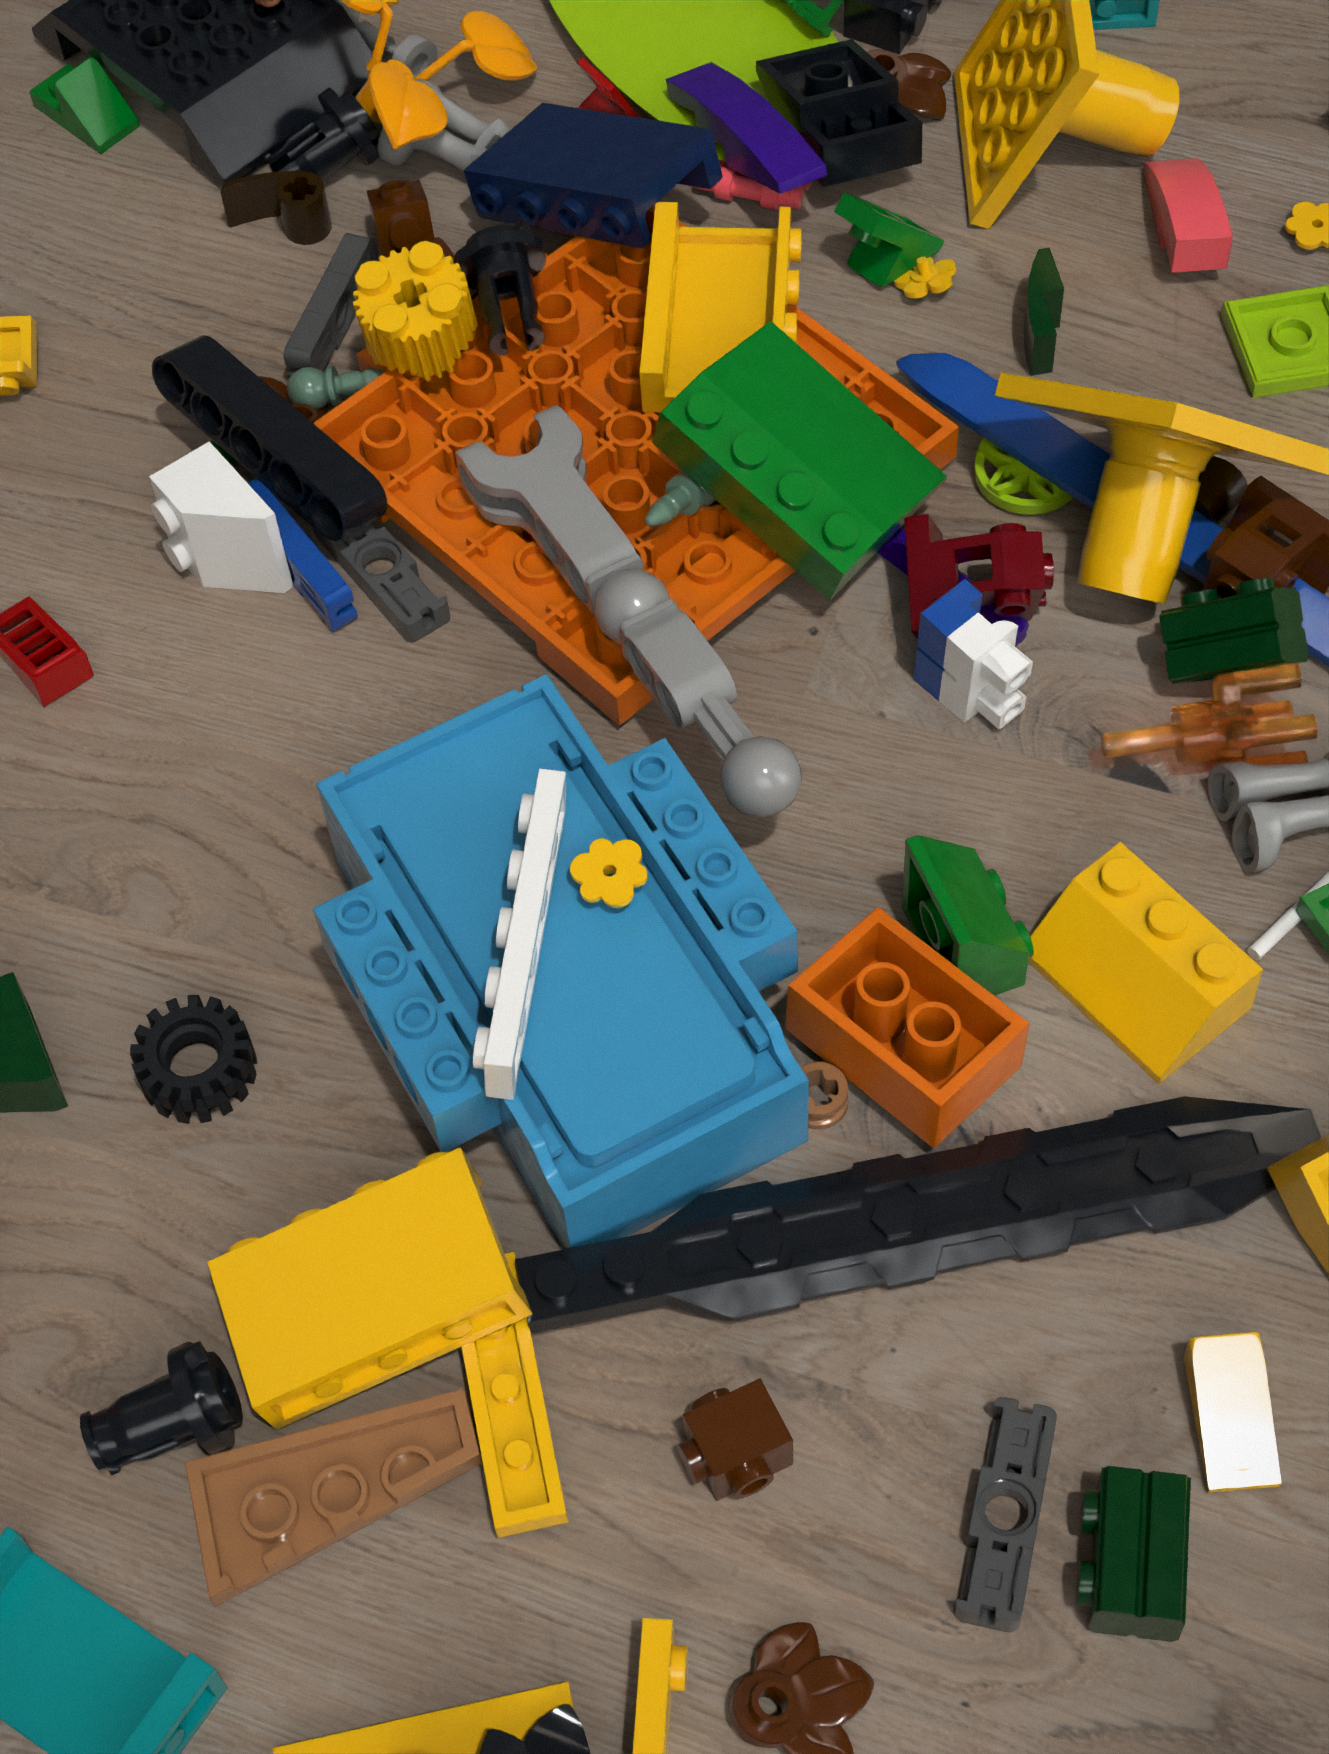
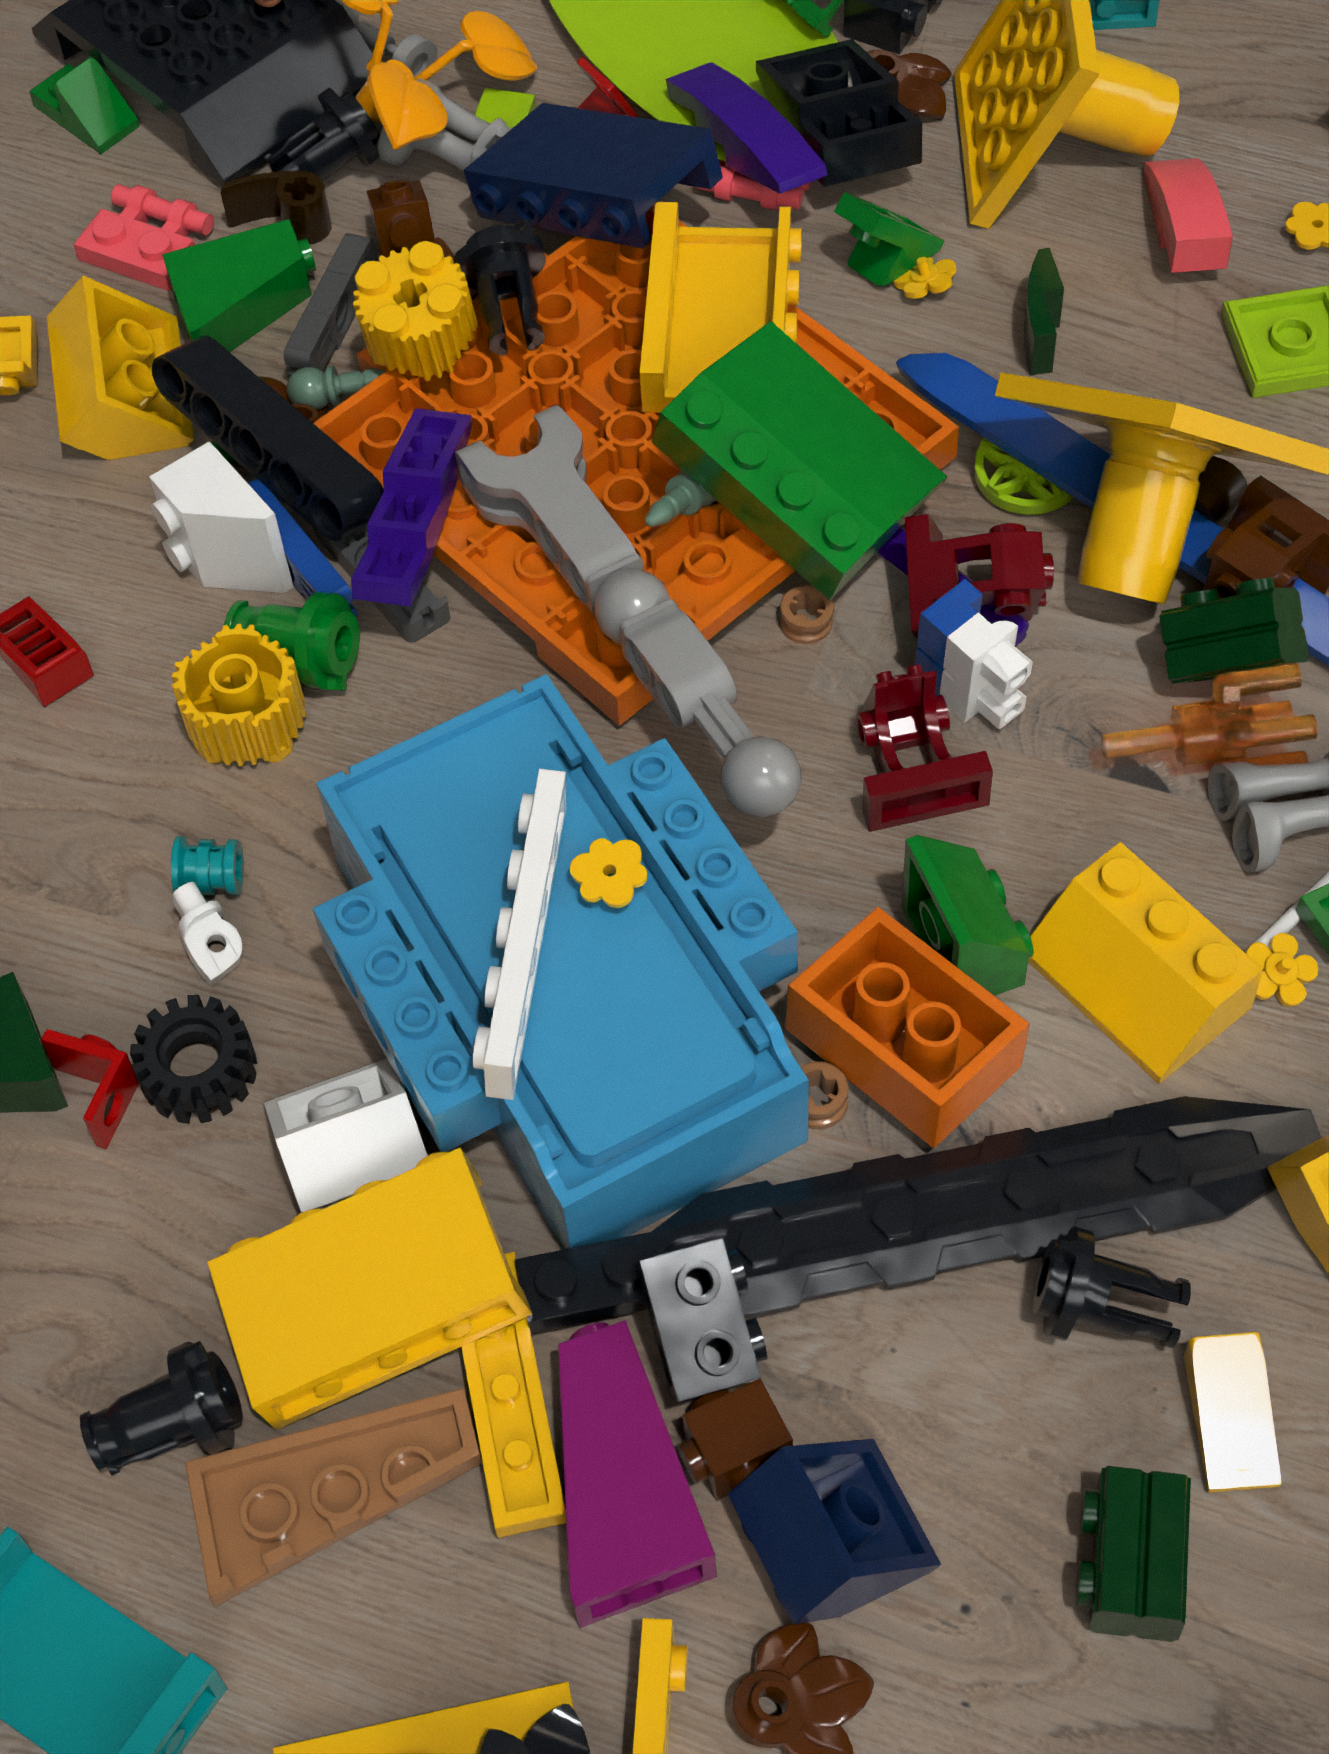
dark grey piece [954,1397,1057,1633] -> none
none -> red bracket [40,1029,139,1149]
none -> yellow slope [46,275,194,460]
none -> coral plate [73,184,214,291]
none -> green slope [162,219,316,352]
none -> teal bush [171,836,244,895]
none -> yellow brick [172,624,306,766]
none -> white piece [172,882,242,987]
none -> green piece [224,592,360,691]
none -> white slope [263,1059,427,1213]
none -> dark purple slope [351,408,472,607]
none -> lime tile [474,87,537,128]
none -> magenta slope [558,1320,717,1628]
none -> brick [635,1238,767,1402]
none -> dark blue slope [728,1439,942,1625]
none -> medium nougat bush [779,585,834,644]
none -> dark red tile [856,664,993,832]
none -> black piece [1032,1226,1191,1348]
none -> yellow plant [1245,933,1318,1007]

